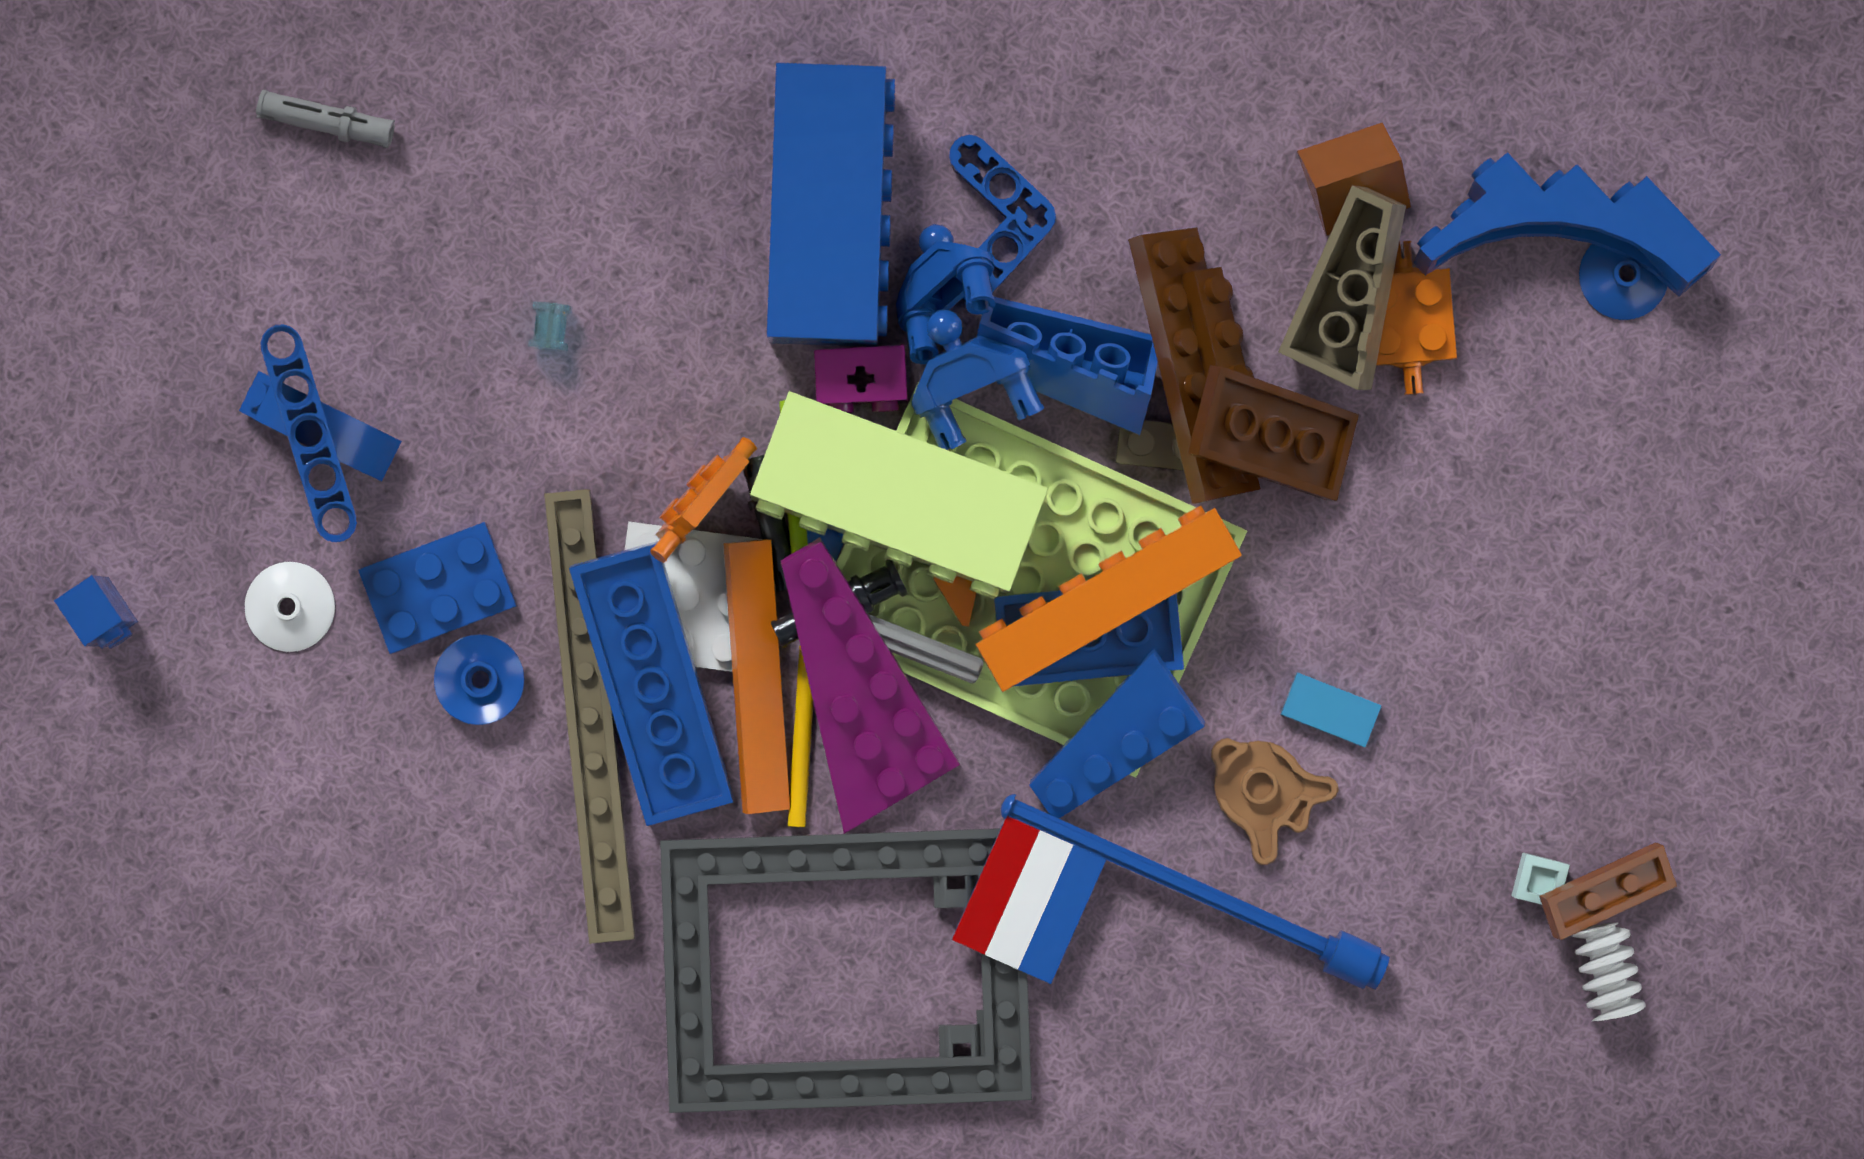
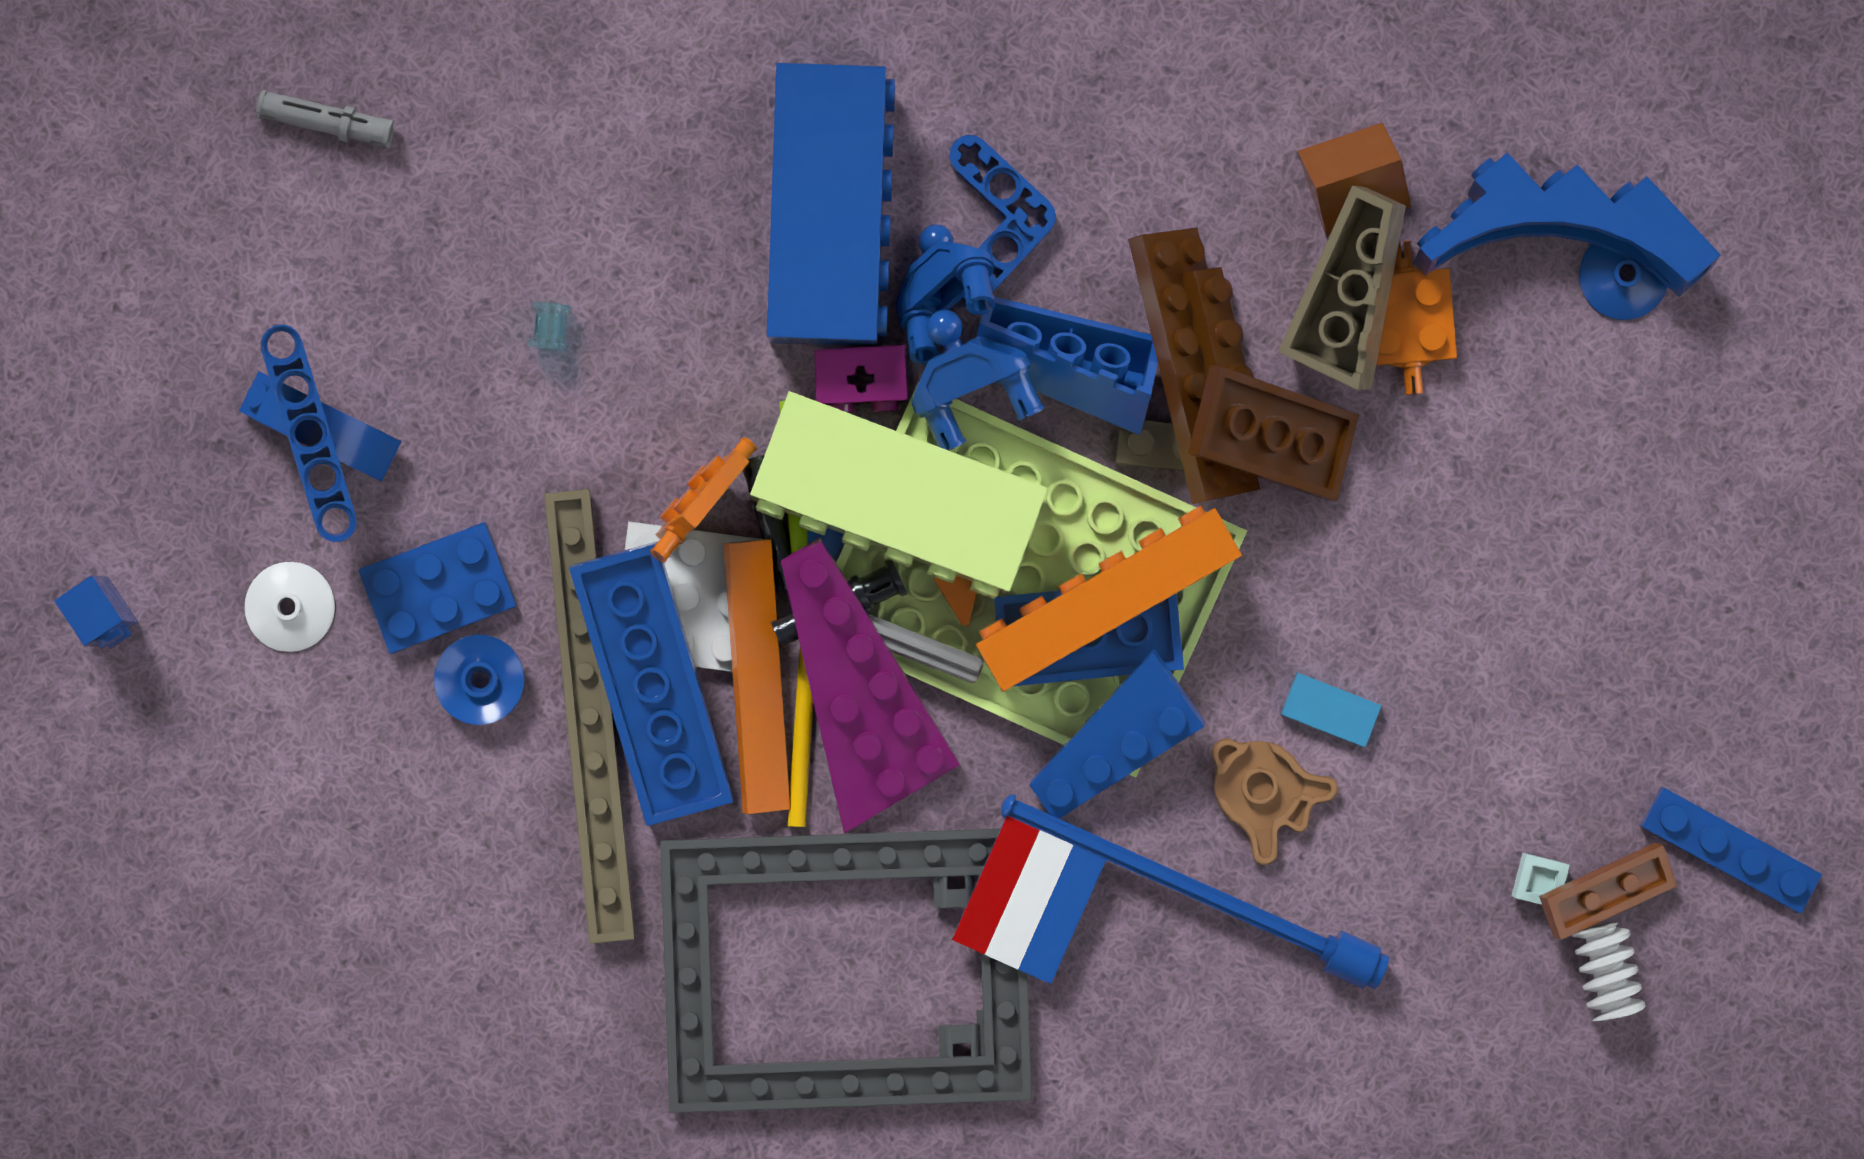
none -> blue plate [1640,787,1822,914]

